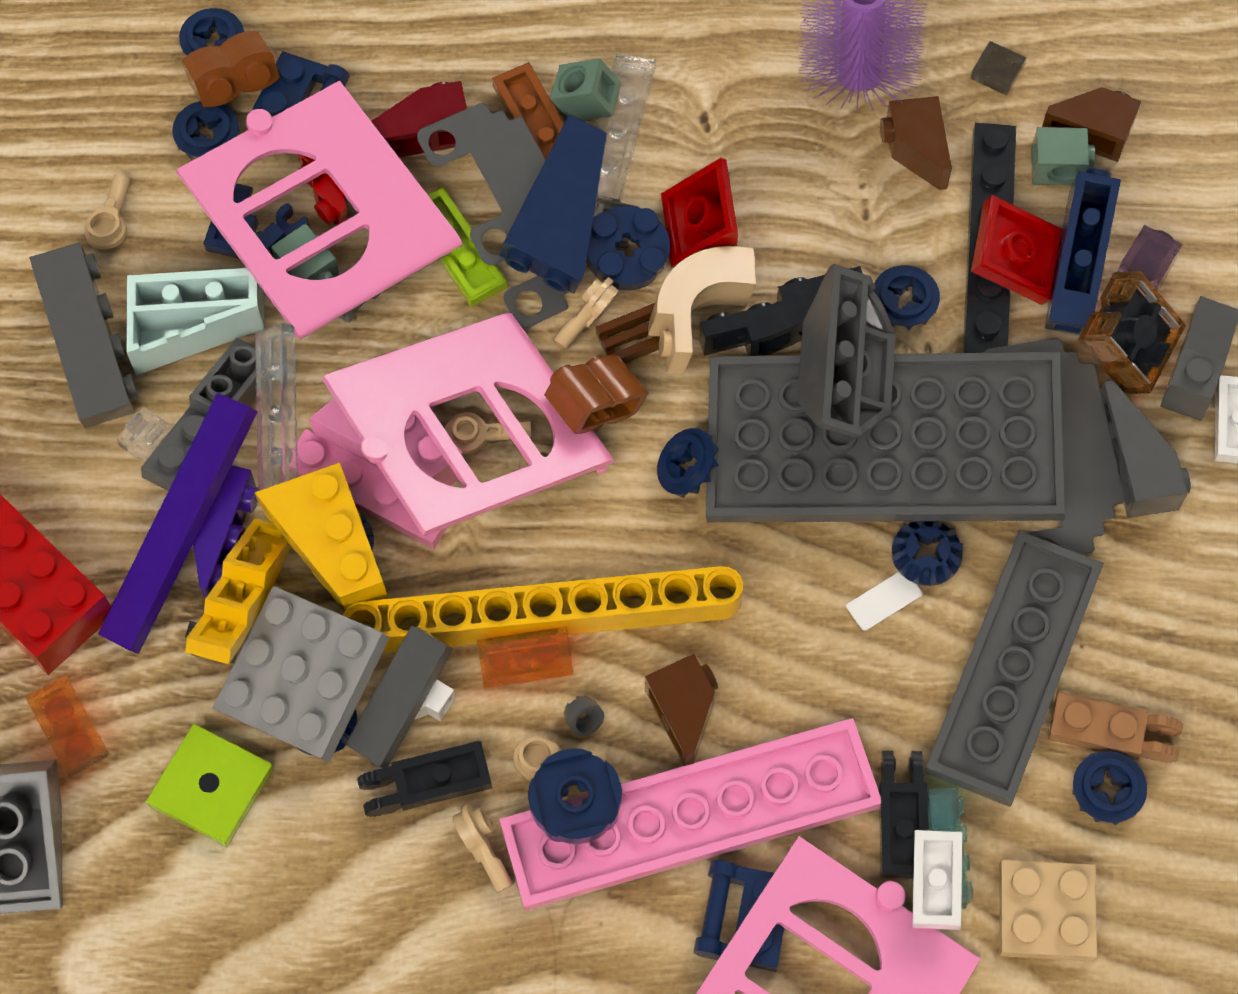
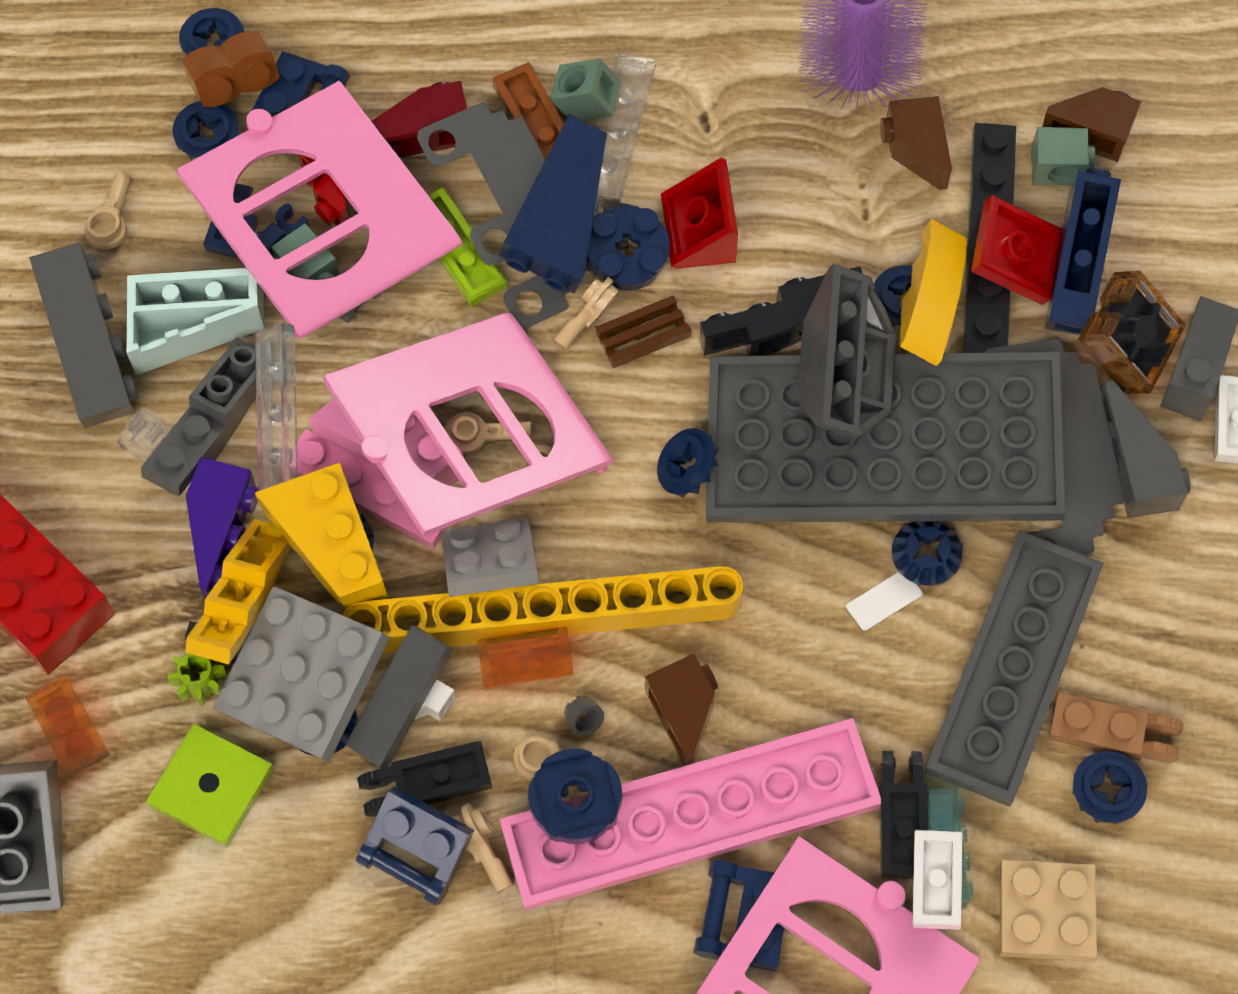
dark purple tile [98,393,258,654] -> none
dark orange brick [544,355,649,434] -> none
tan arch [648,246,756,375] -> none
clear smoke tile [970,41,1027,96] -> none
clear purple brick [1113,225,1182,296] -> none
none -> lime gear [167,653,227,706]
none -> plate [356,786,475,906]
none -> light grey plate [441,519,539,597]
none -> yellow slope [900,218,967,366]

